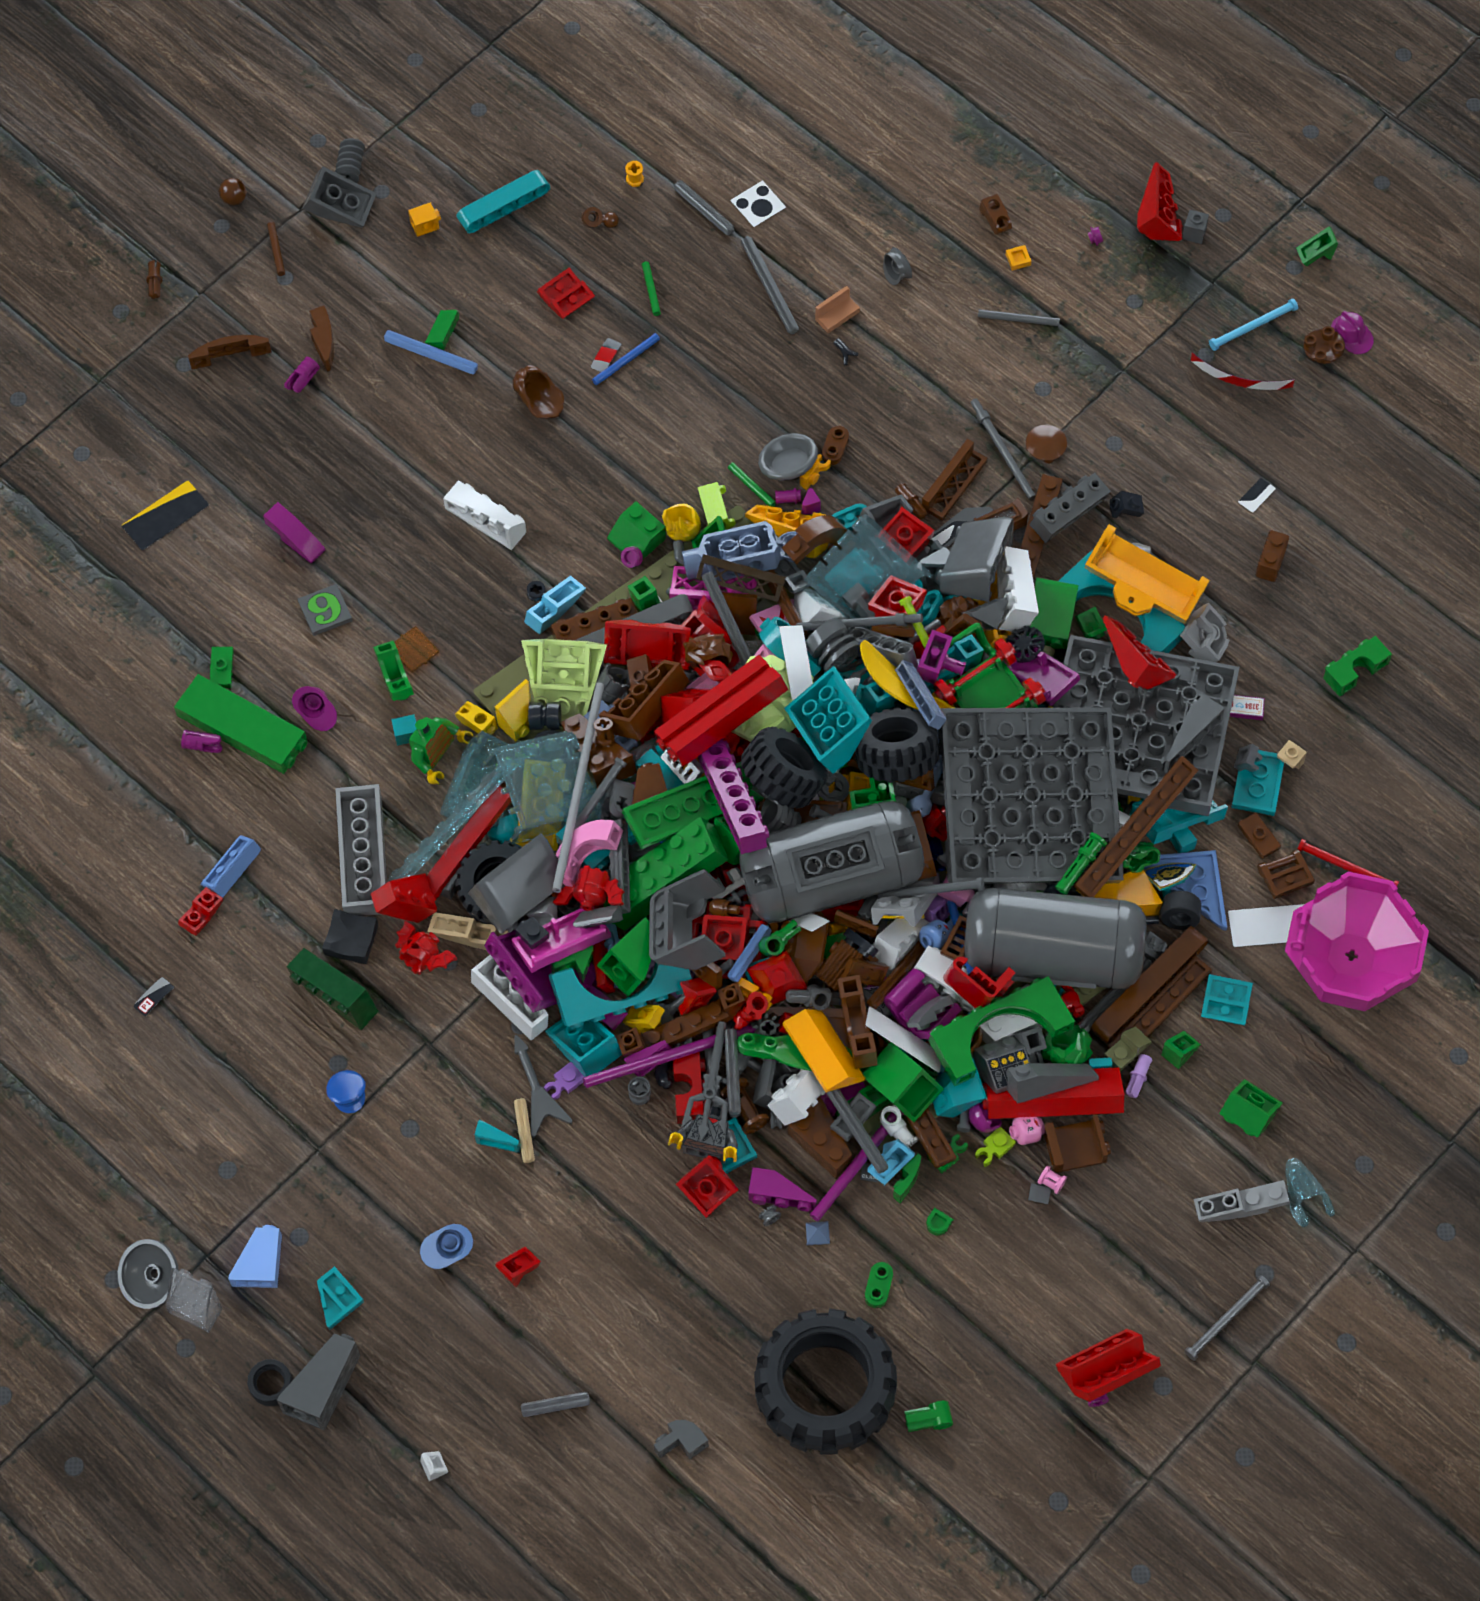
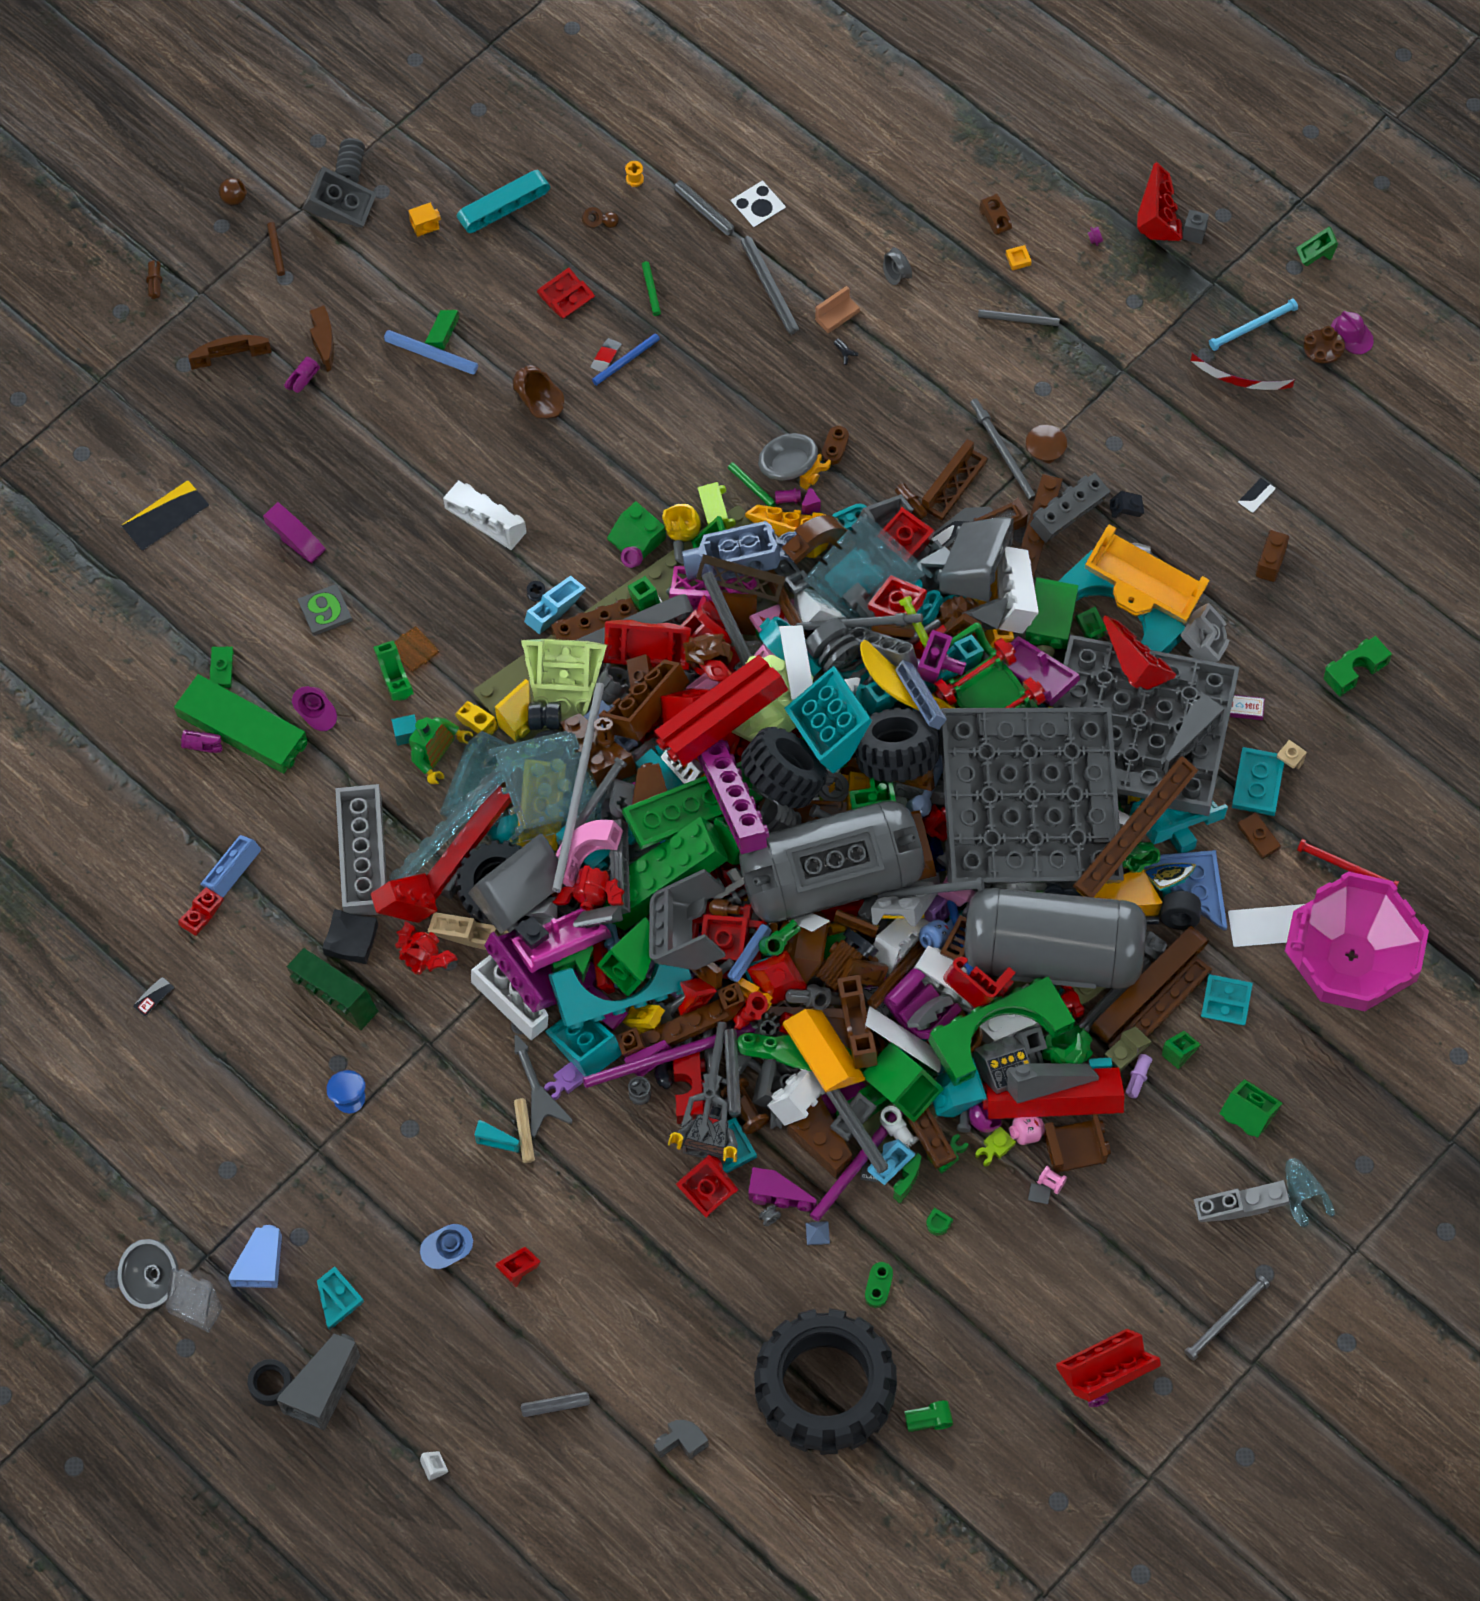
black wheel [1006,625,1045,663] -> none
green pin [1055,832,1107,895] -> none
flat silver tile [1234,744,1262,772] -> none
reddish brown plate [1257,849,1315,899] -> none

